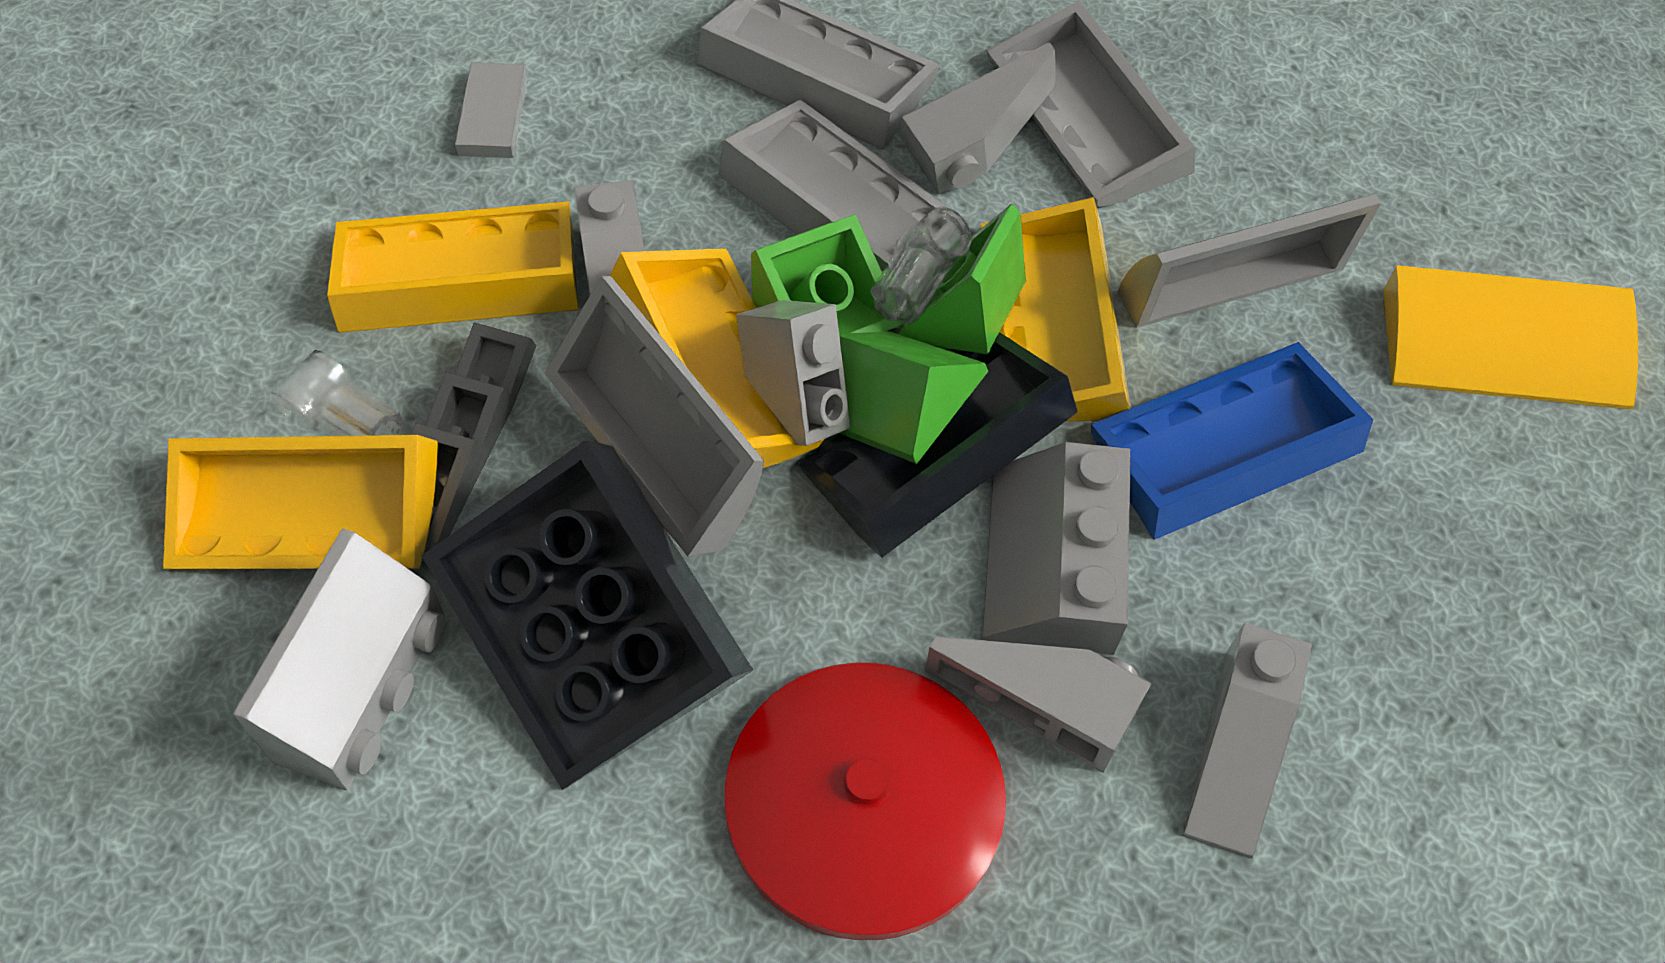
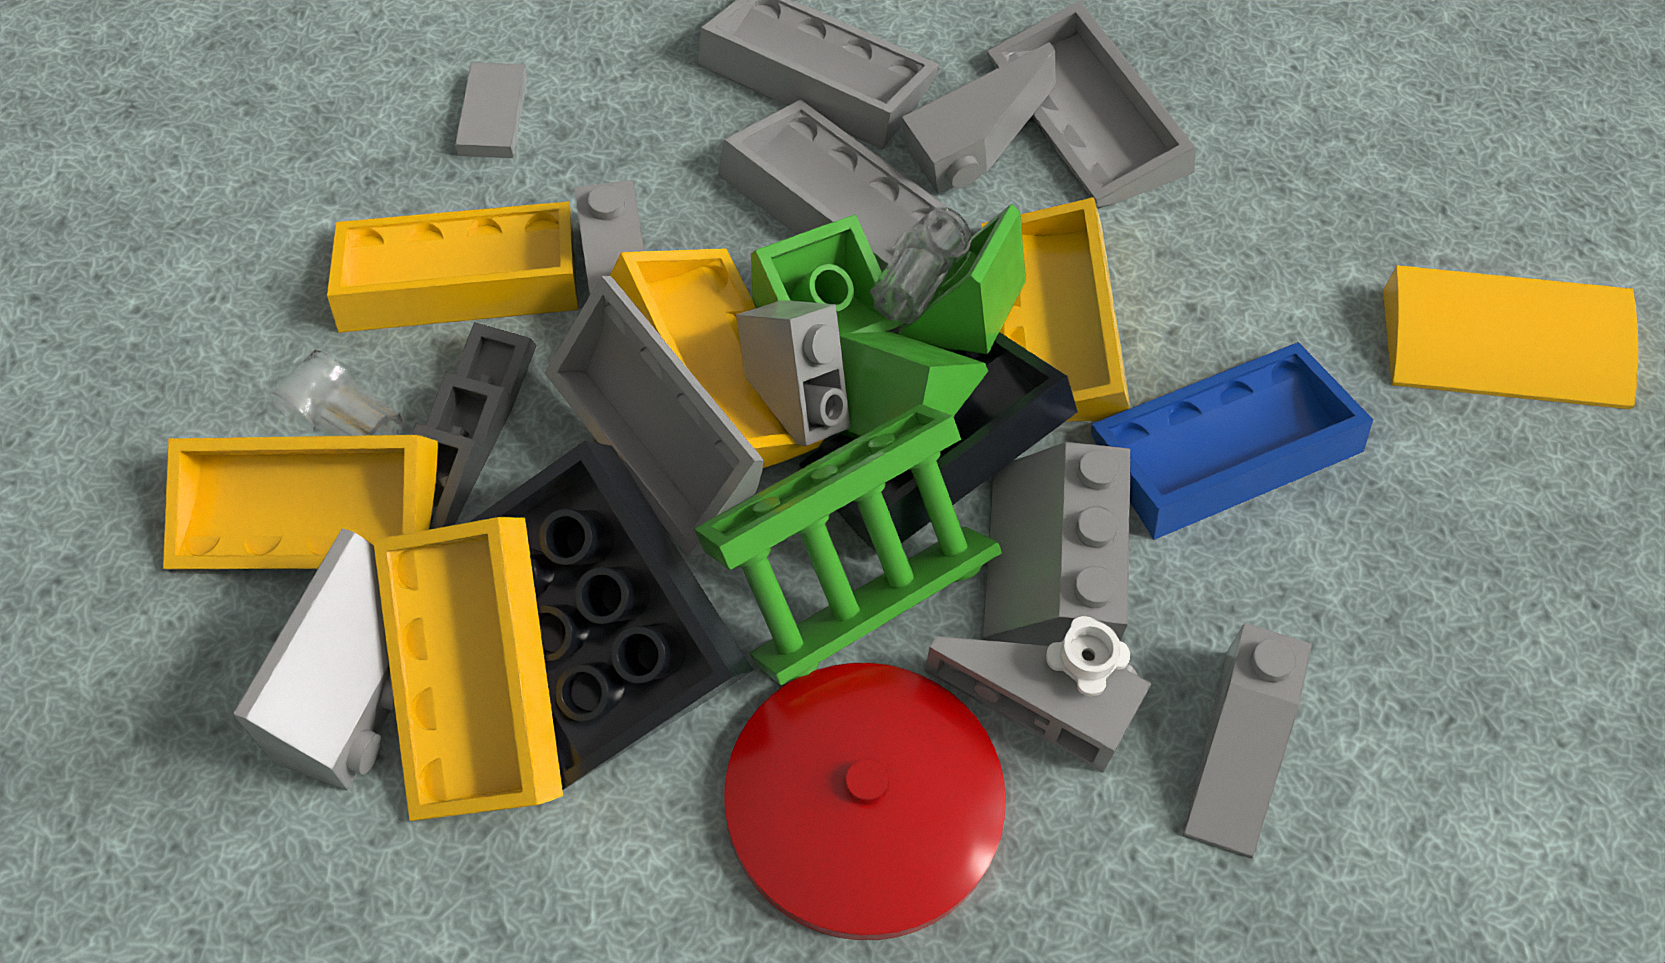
light grey slope [1117,194,1382,328] -> none
none -> yellow slope [373,517,563,821]
none -> bright green fence [694,404,1002,685]
none -> white plate [1046,616,1130,696]

